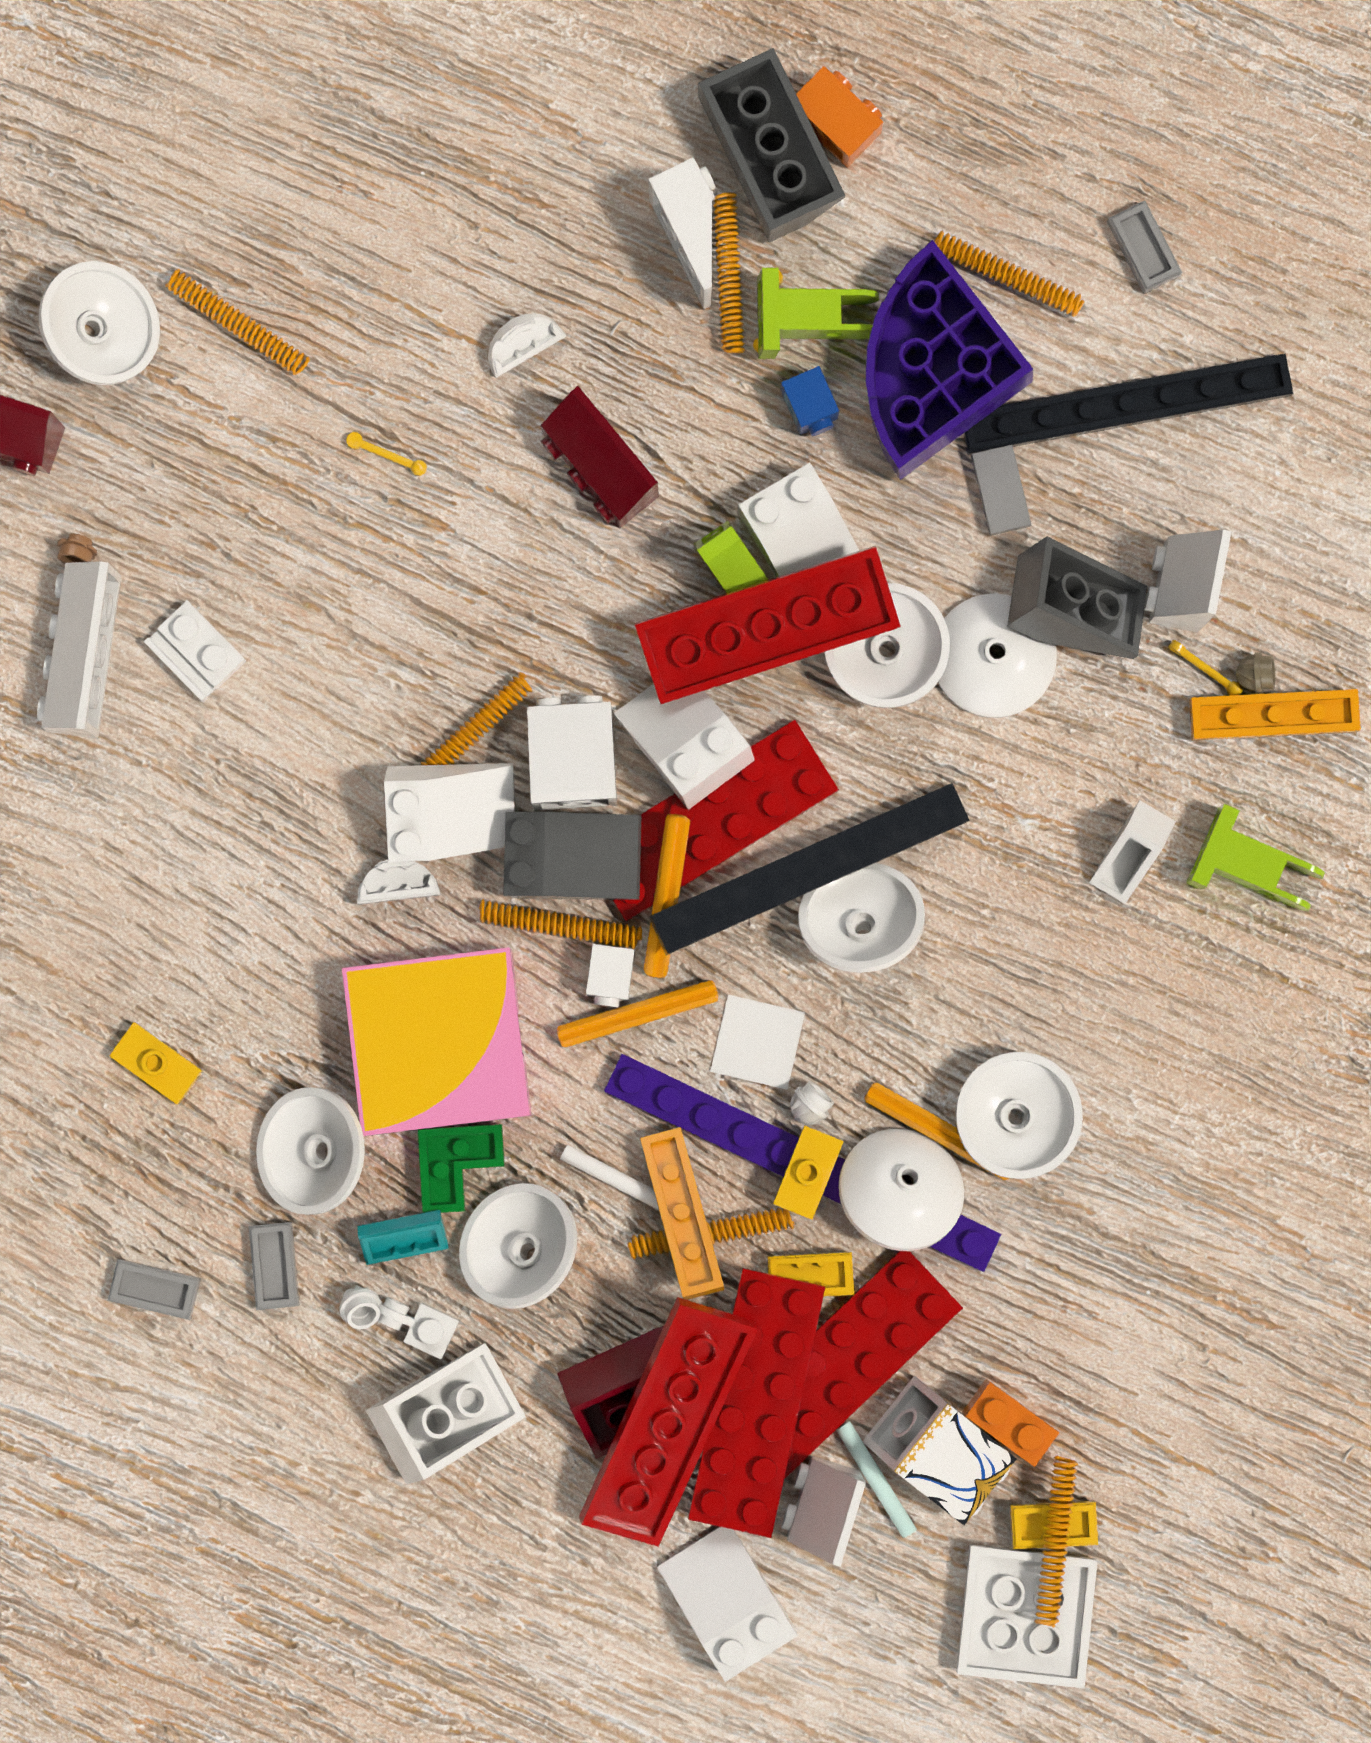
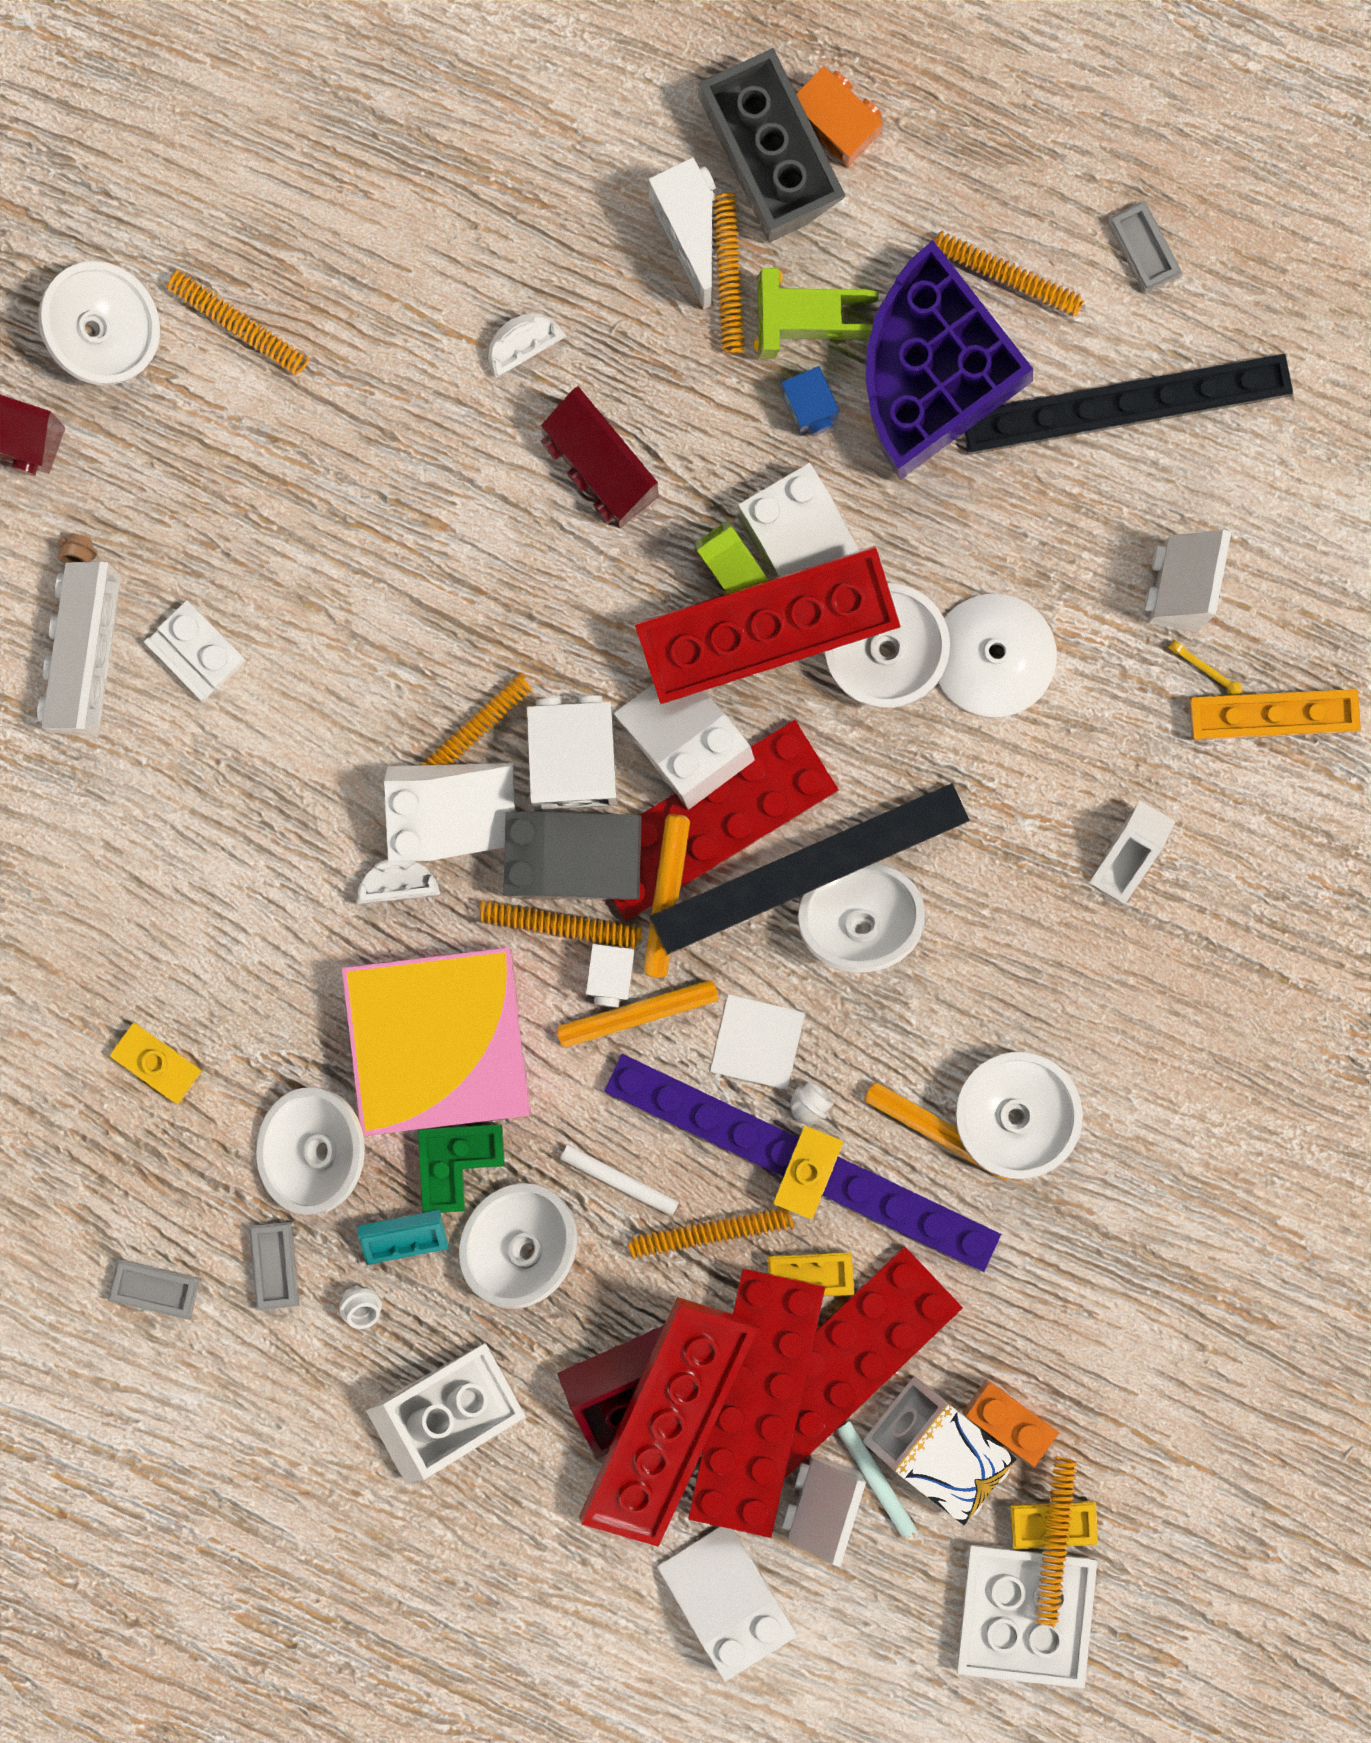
yellow hinge [346,432,427,476] -> none
white plate [378,1297,460,1359] -> none
light orange plate [640,1127,724,1300] -> none
white dish [839,1129,964,1251] -> none
light grey tile [971,445,1031,536] -> none
dark grey slope [1007,536,1147,659] -> none
lime piece [1186,804,1325,911] -> none
dark tan plate [1235,652,1275,694] -> none

